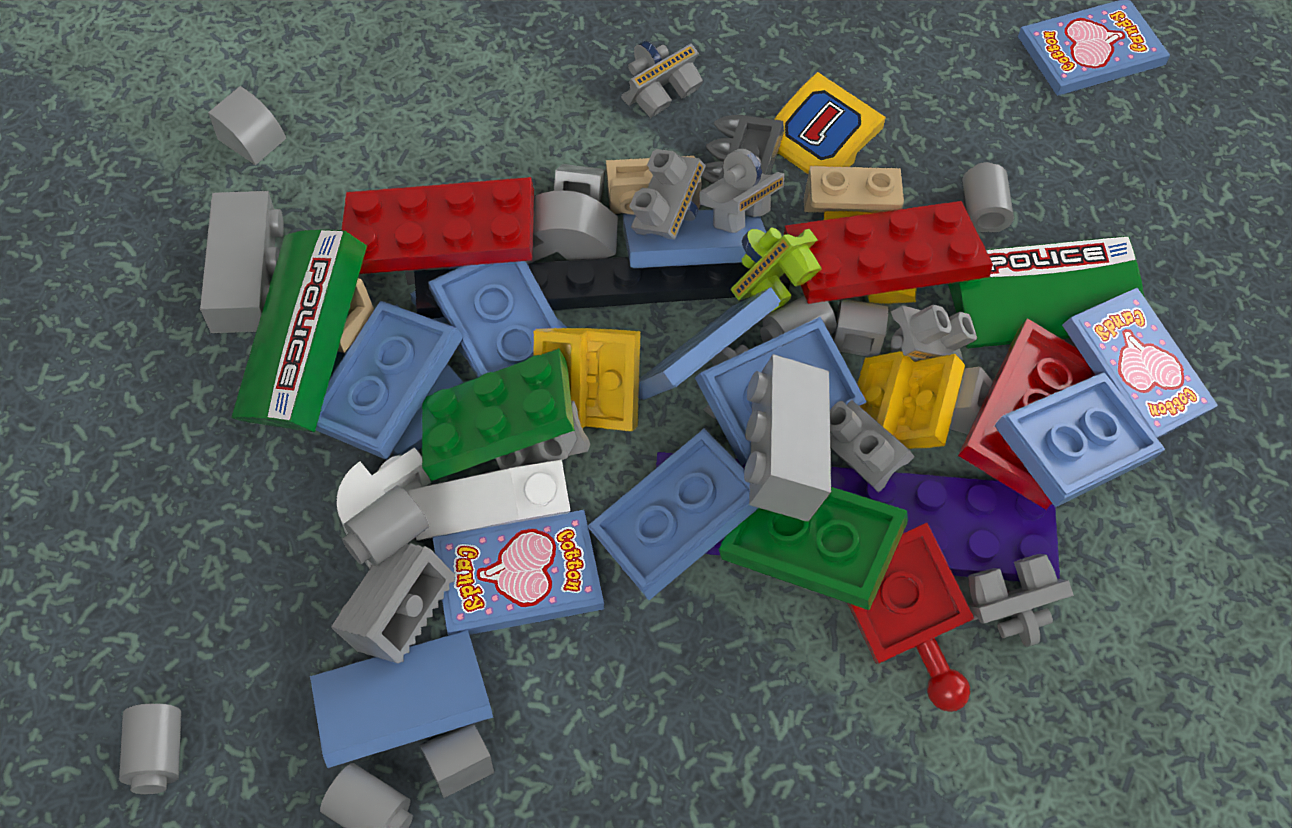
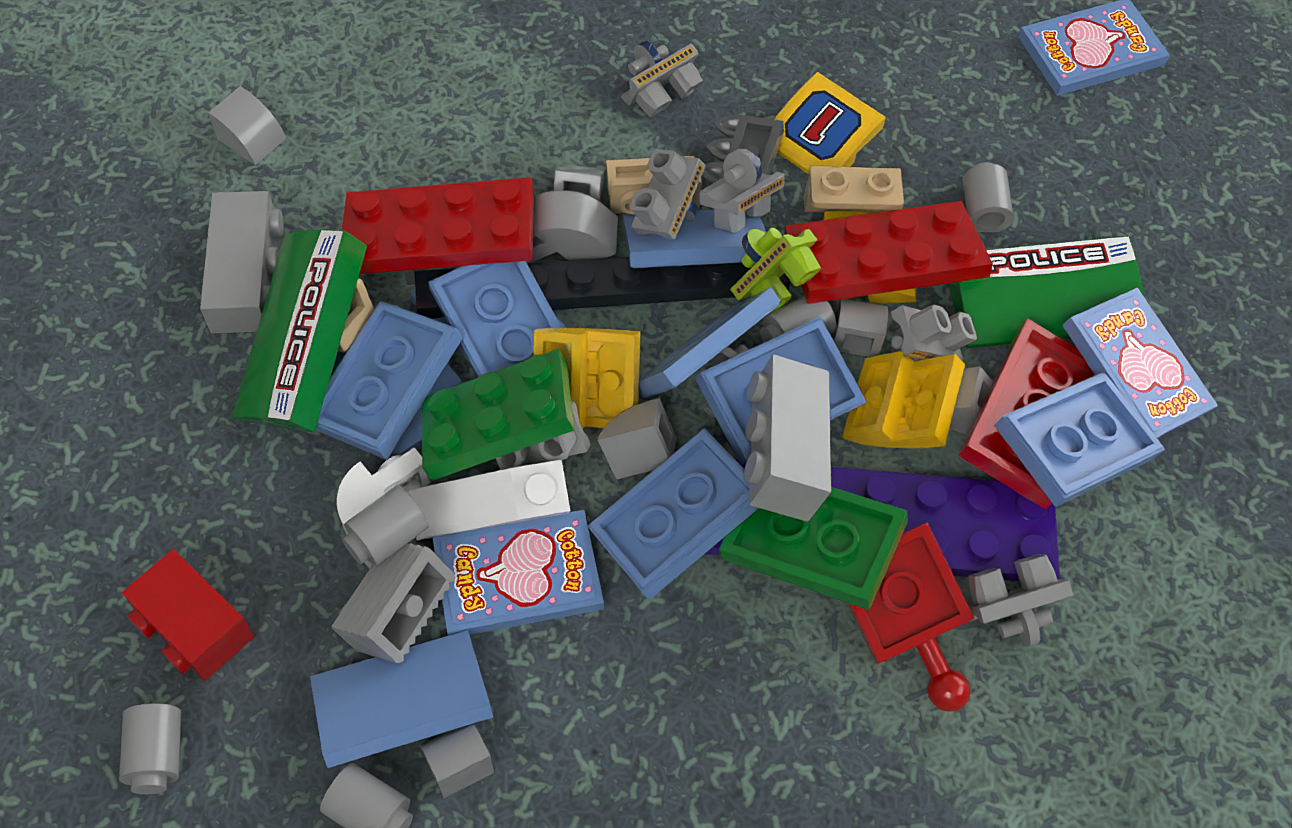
light grey hips [830,400,915,493] -> none
none -> red brick [121,549,255,682]
none -> light grey brick [598,398,677,480]

